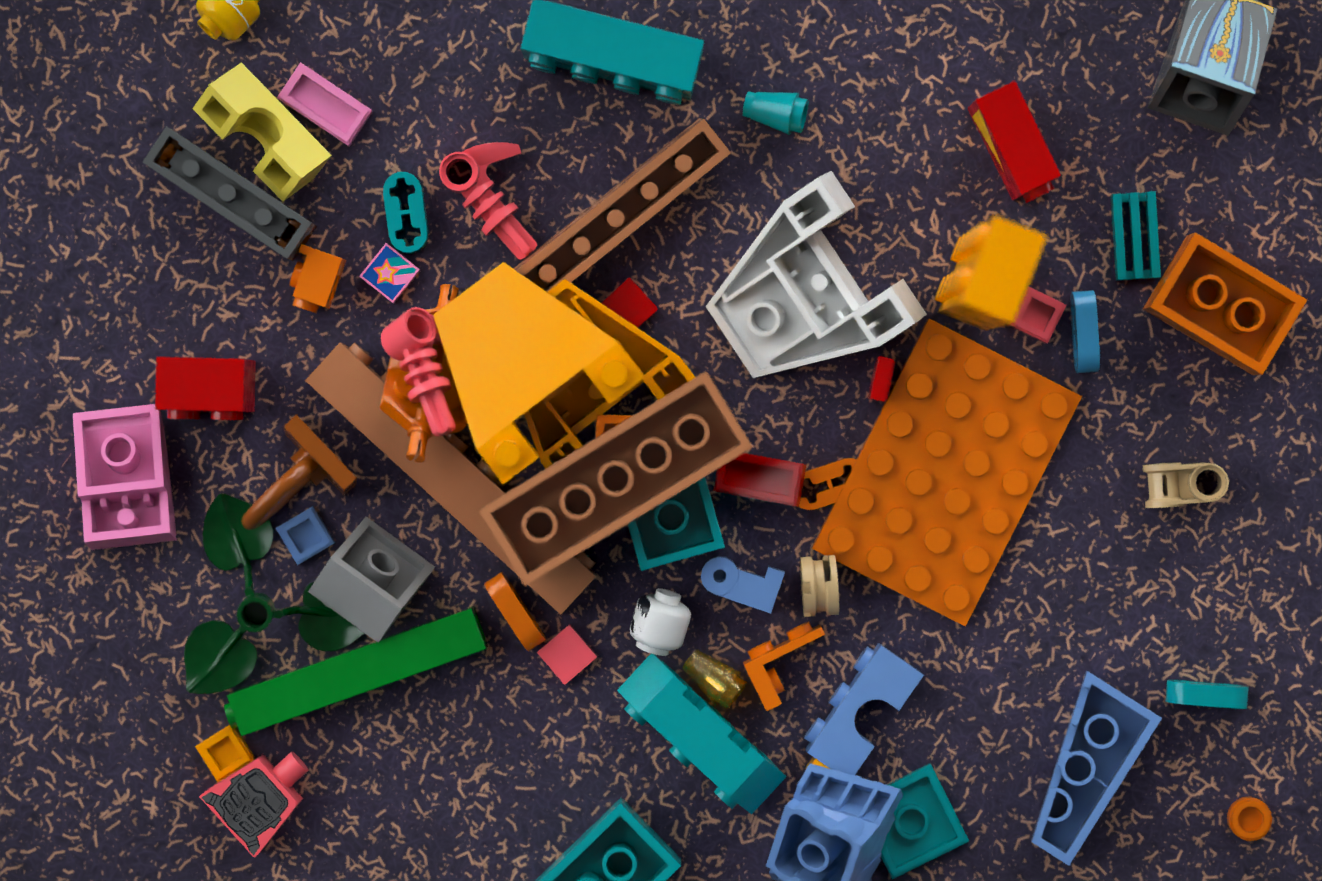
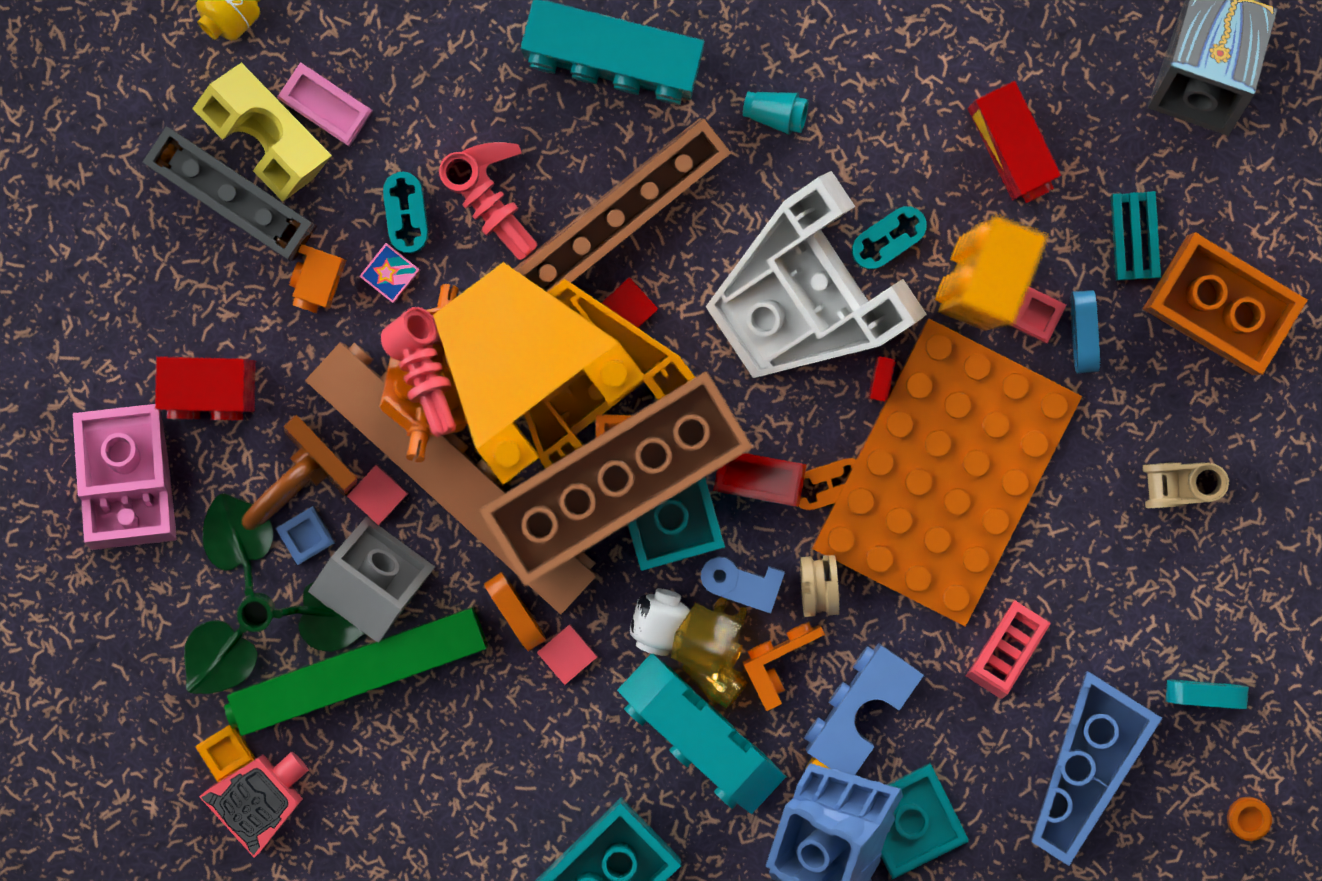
none -> coral tile [347,465,409,525]
none -> clear yellow brick [671,597,747,680]
none -> teal beam [852,206,926,270]
none -> coral slope [966,600,1051,699]

